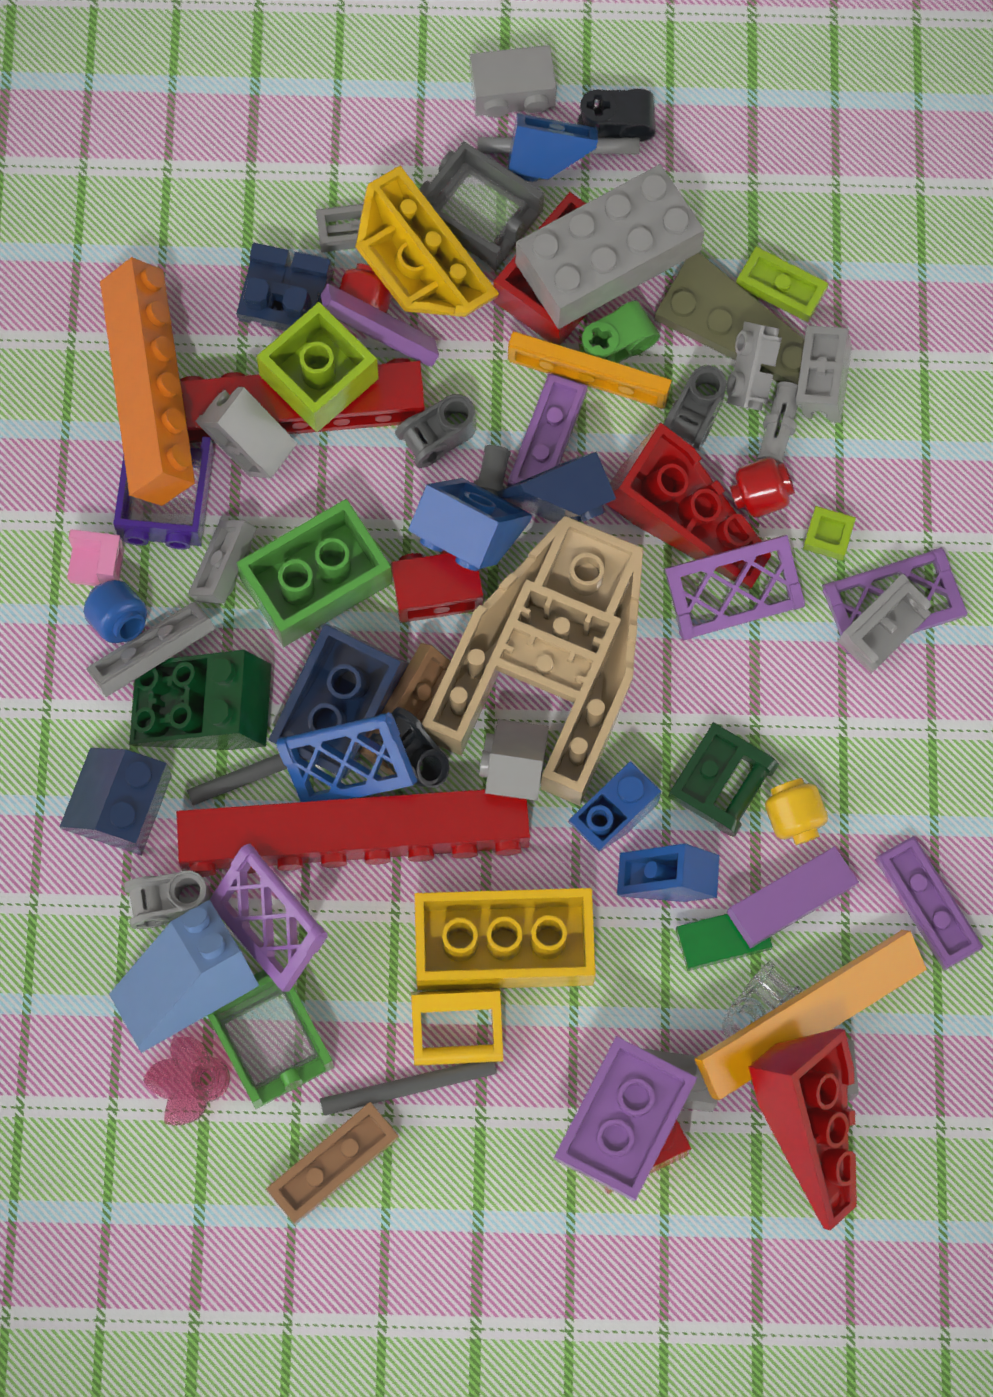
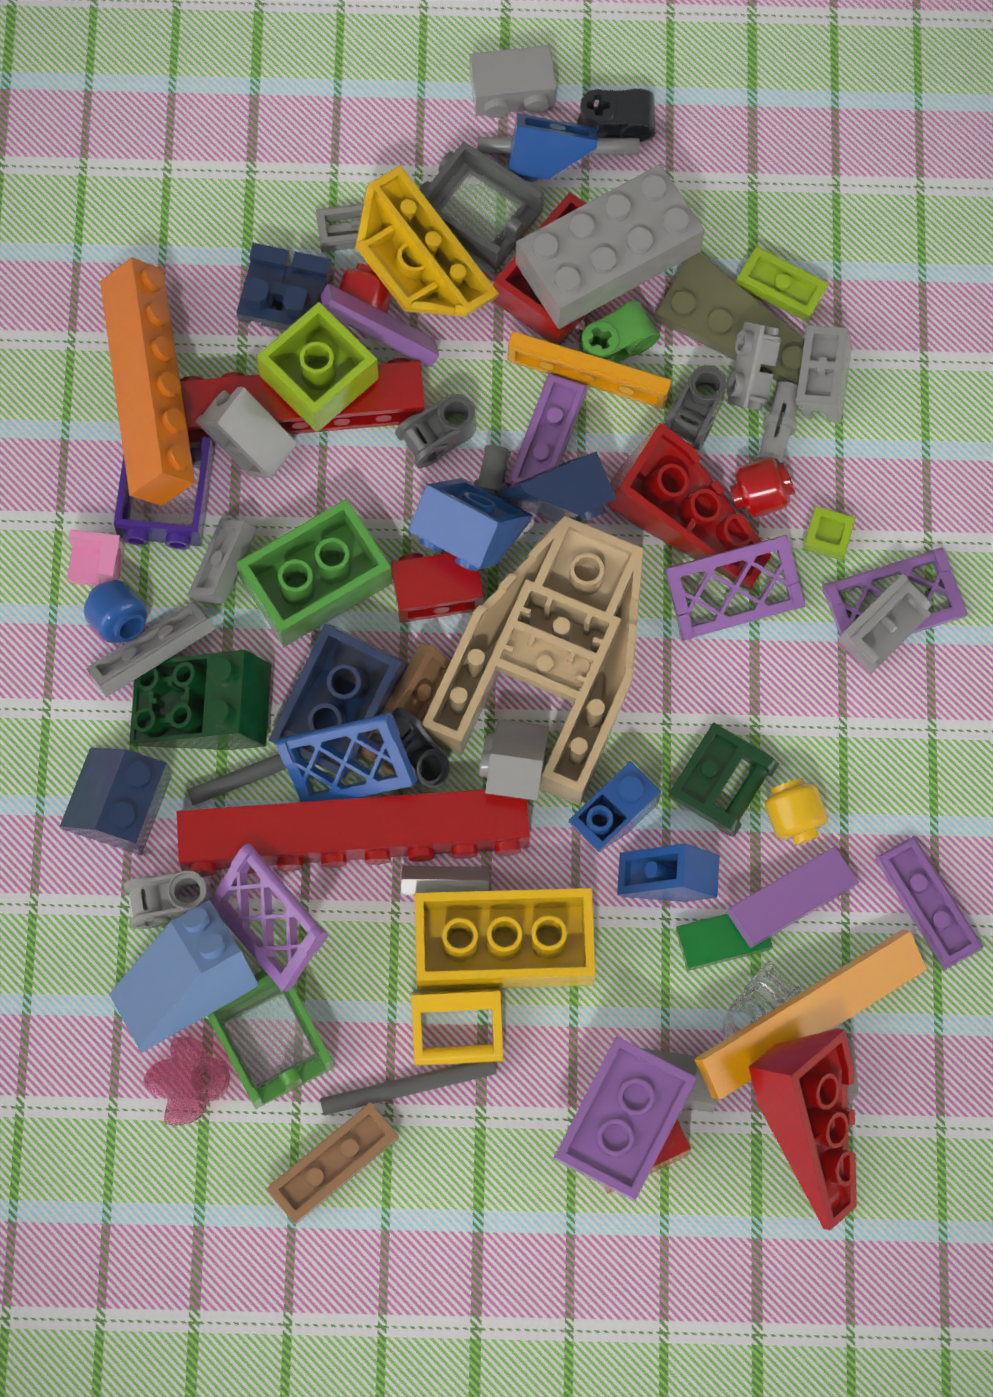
none -> light grey tile [401,866,489,895]

